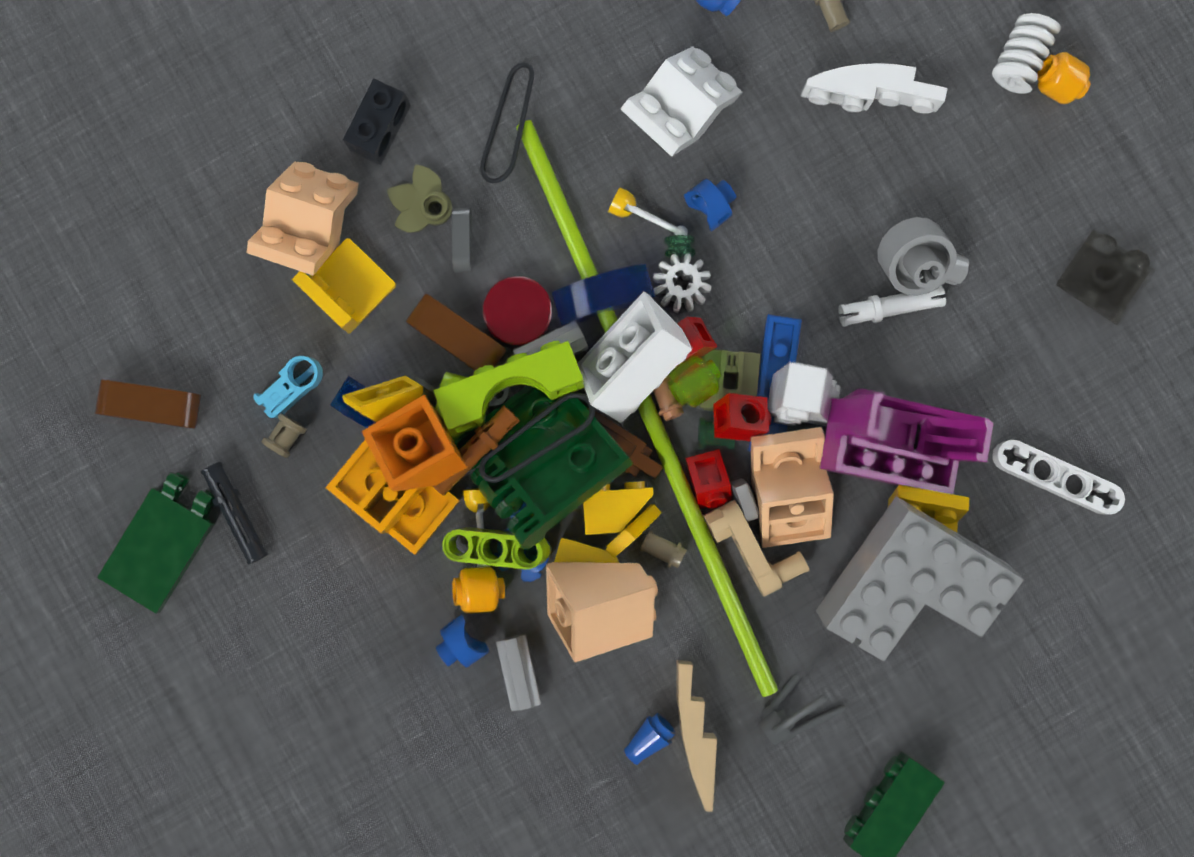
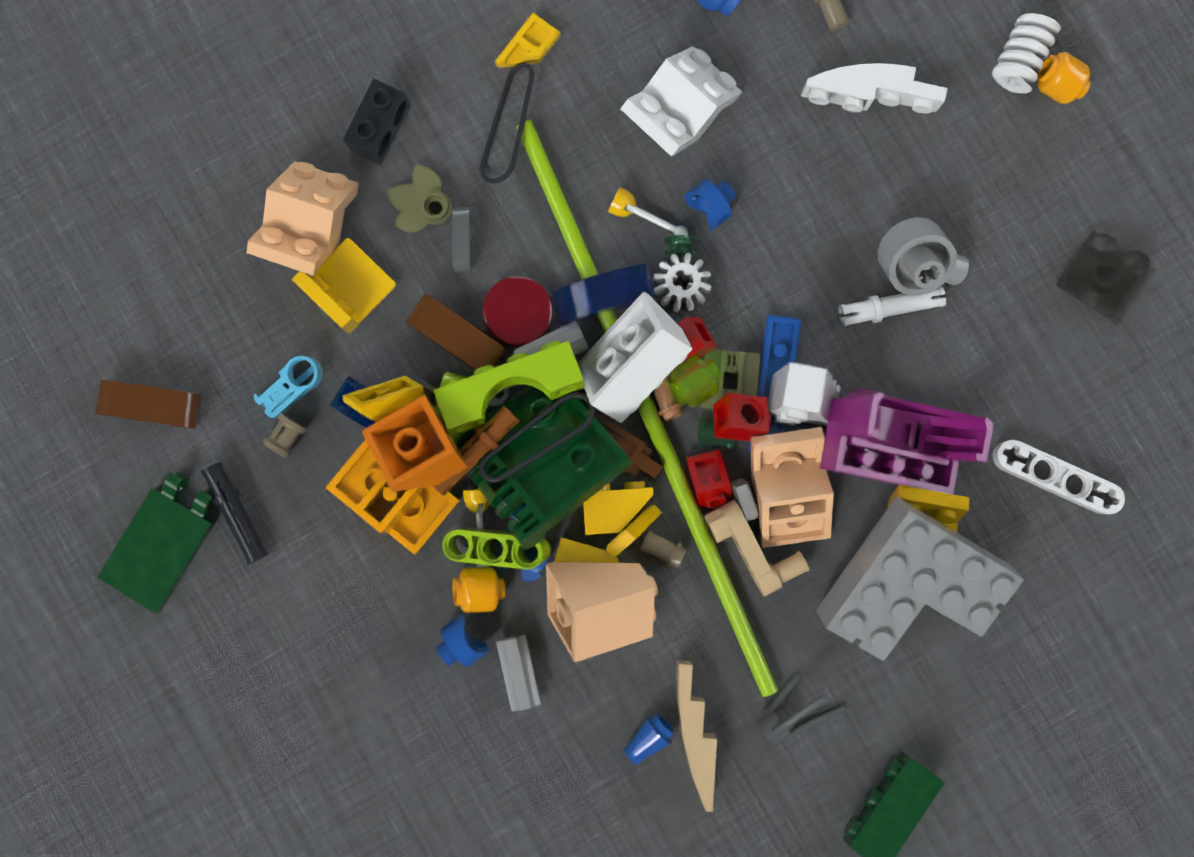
none -> yellow tile [495,12,560,68]

